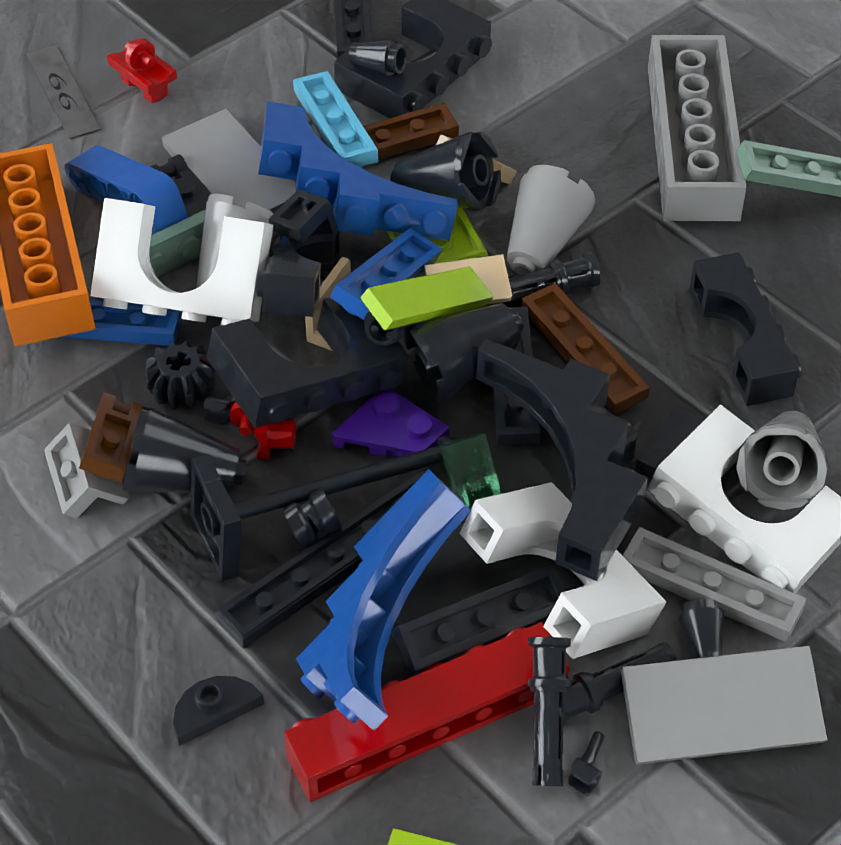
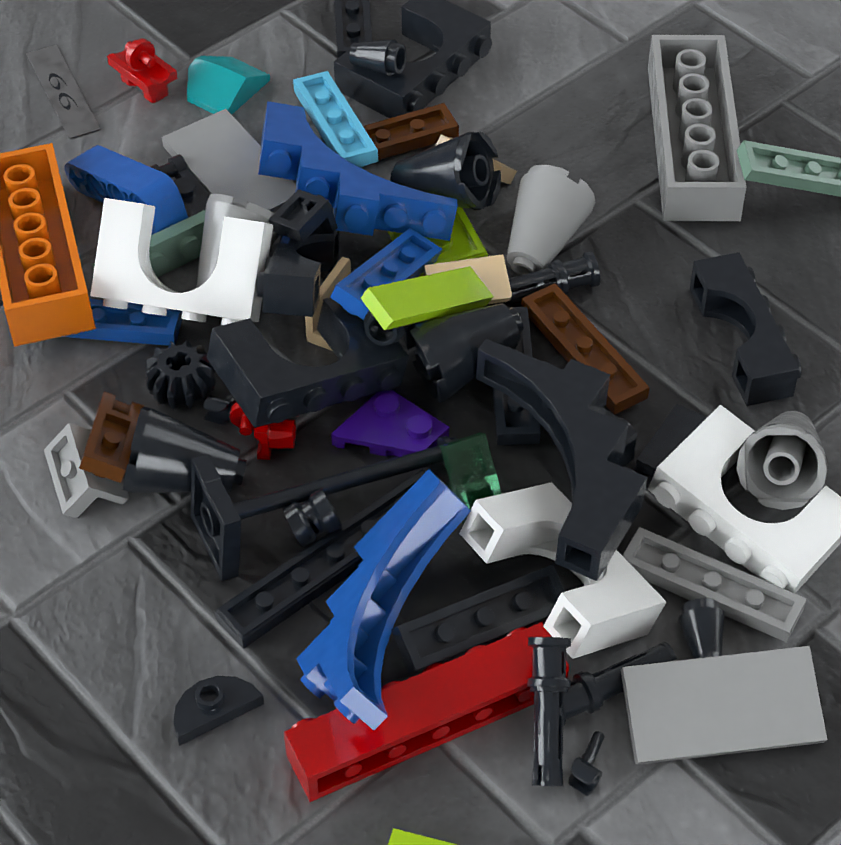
none -> teal slope [187,56,270,115]

